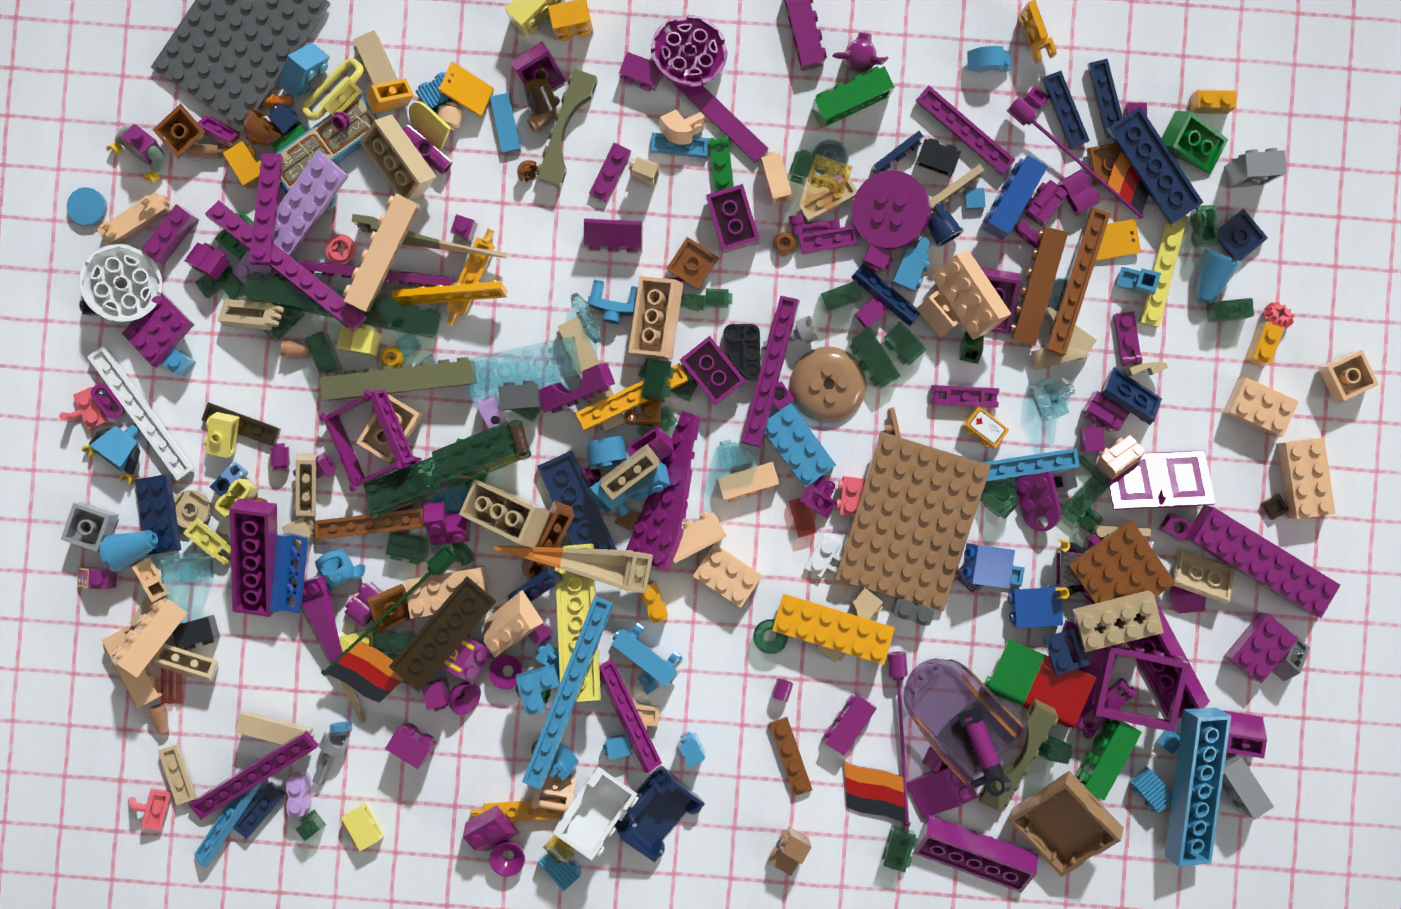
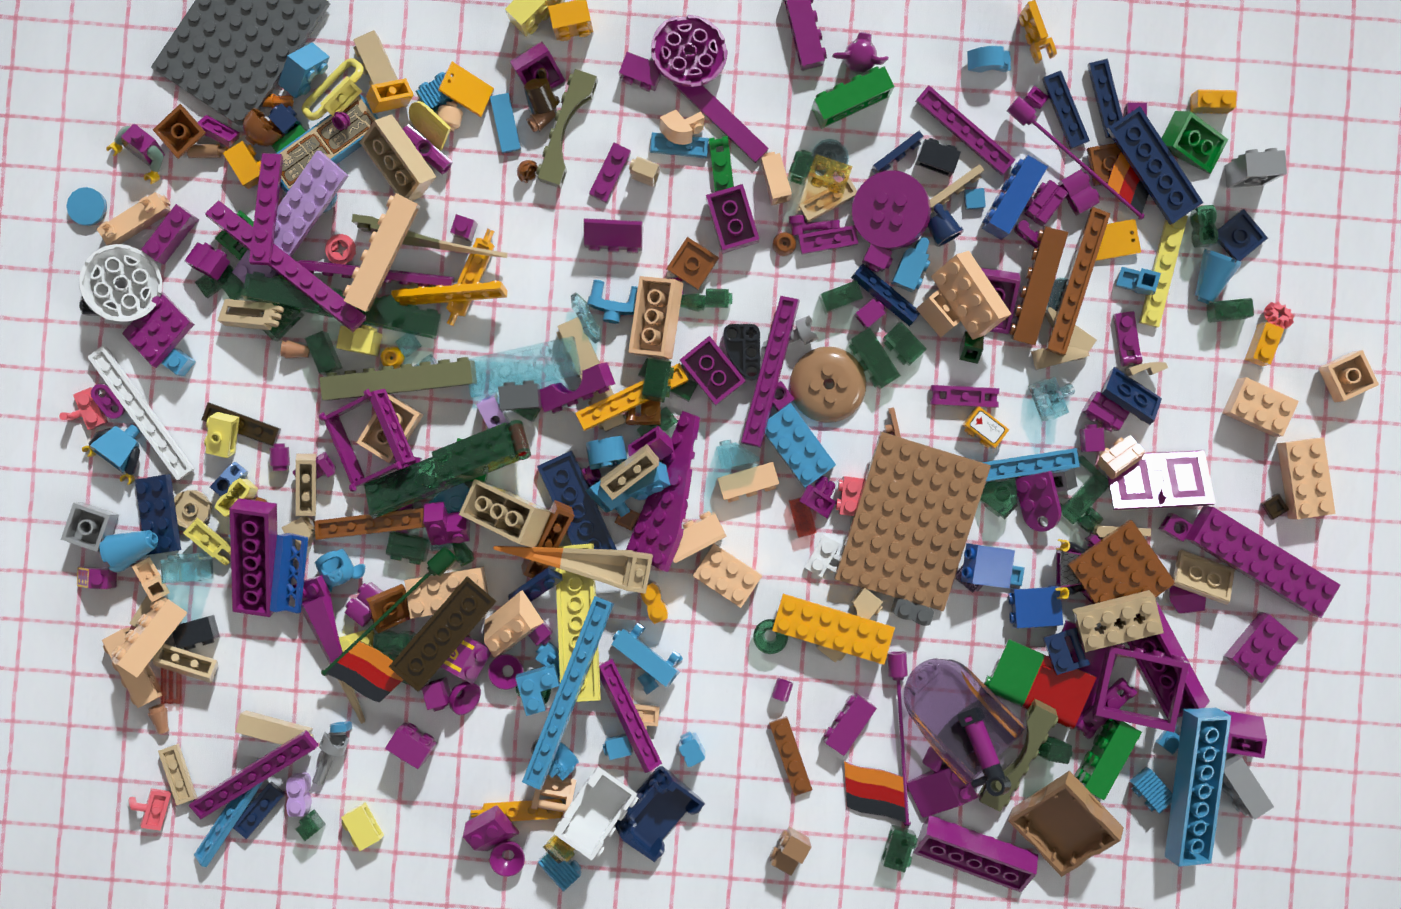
flat silver arch [1272,635,1310,681] -> none

